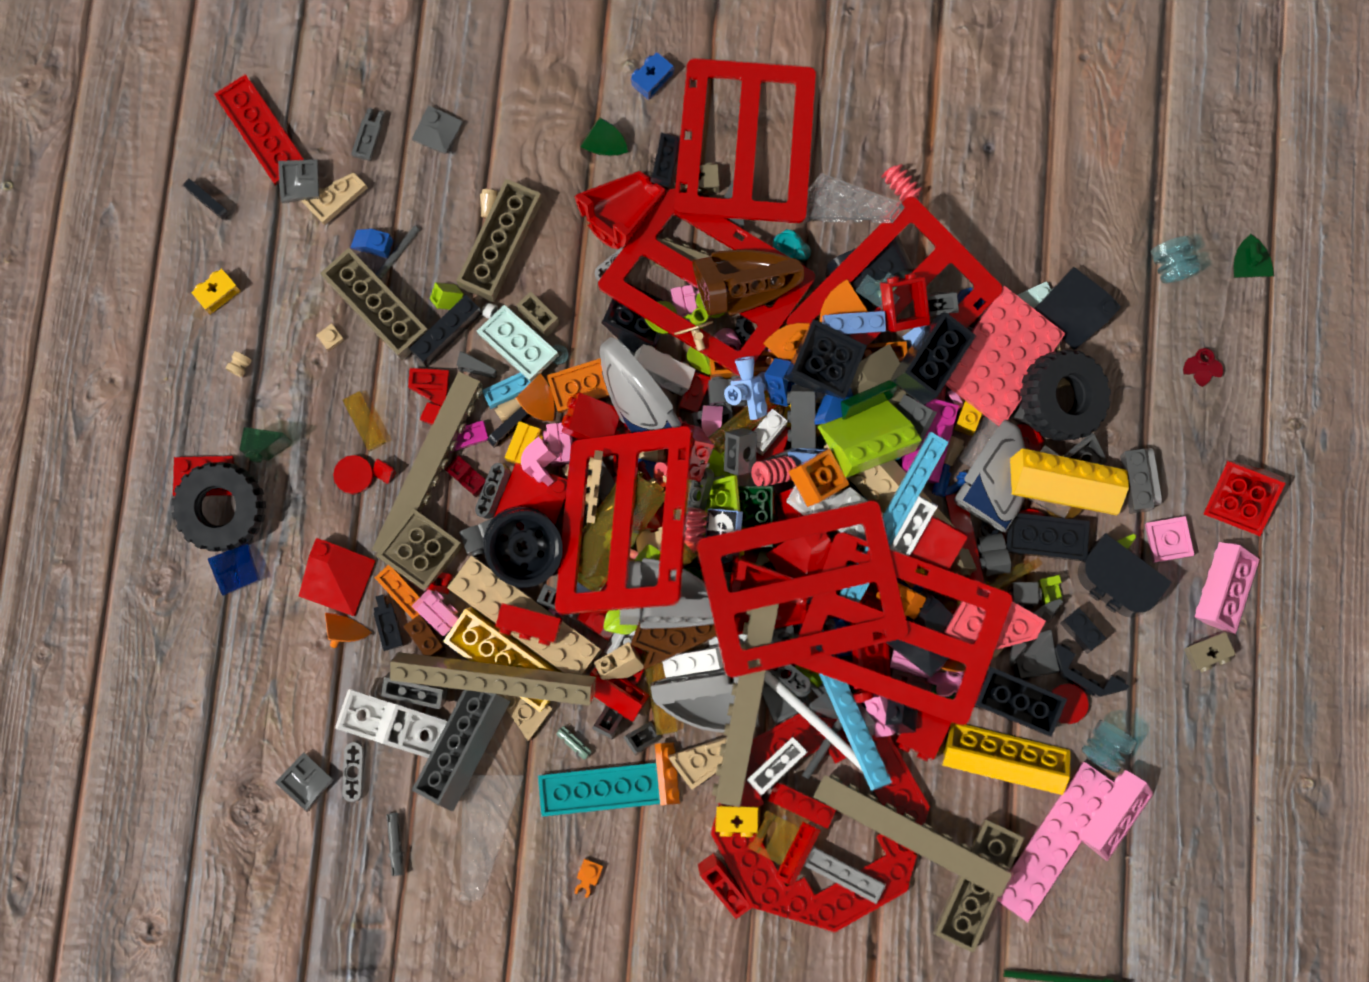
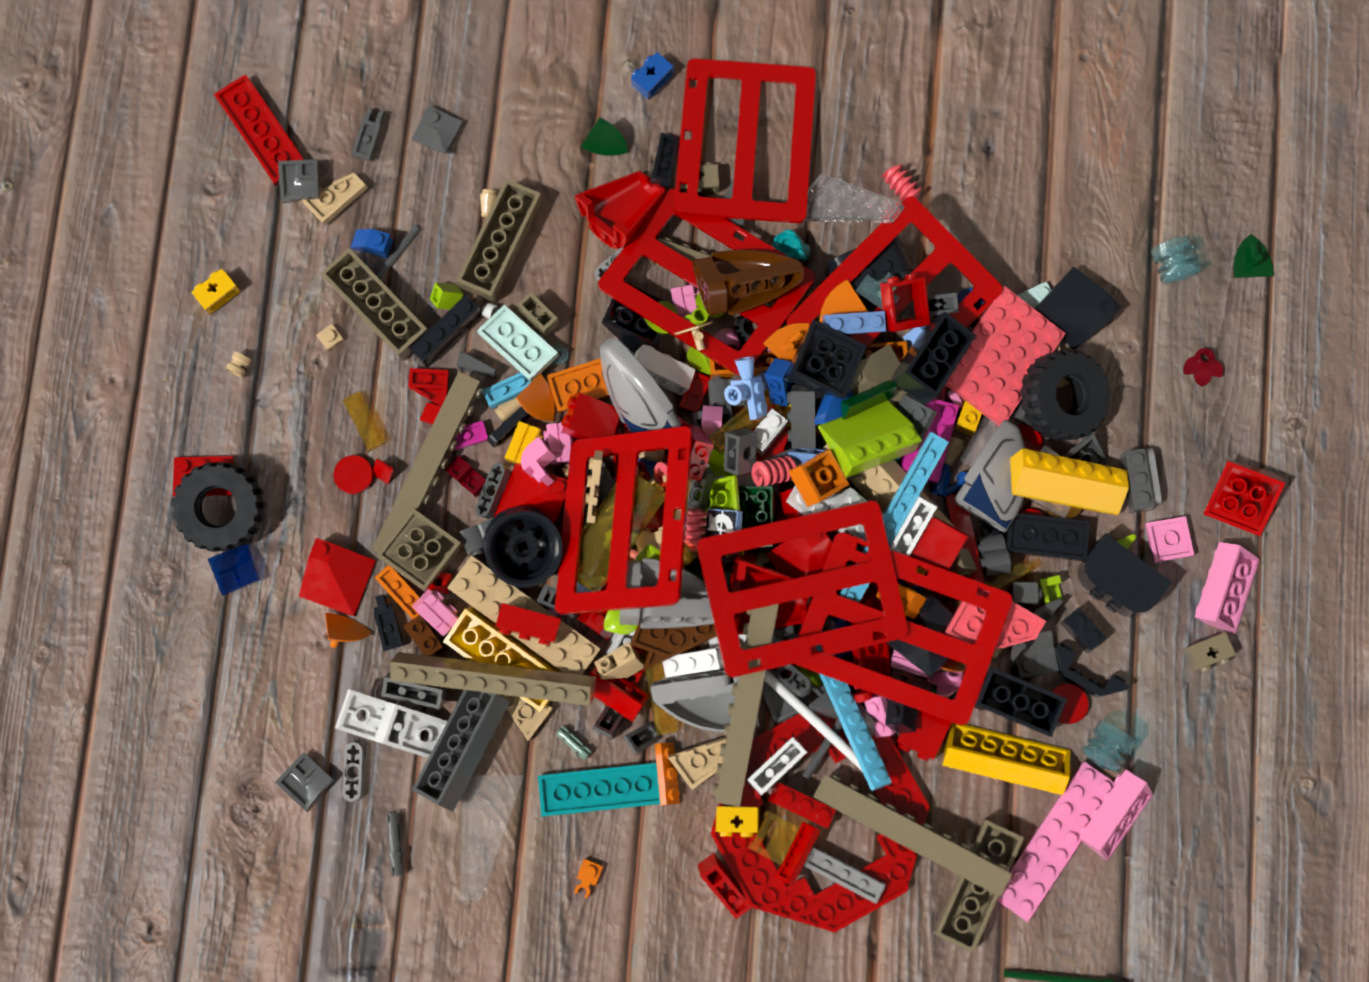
black beam [182,178,230,220] -> none
clear green slope [239,427,292,463] -> none

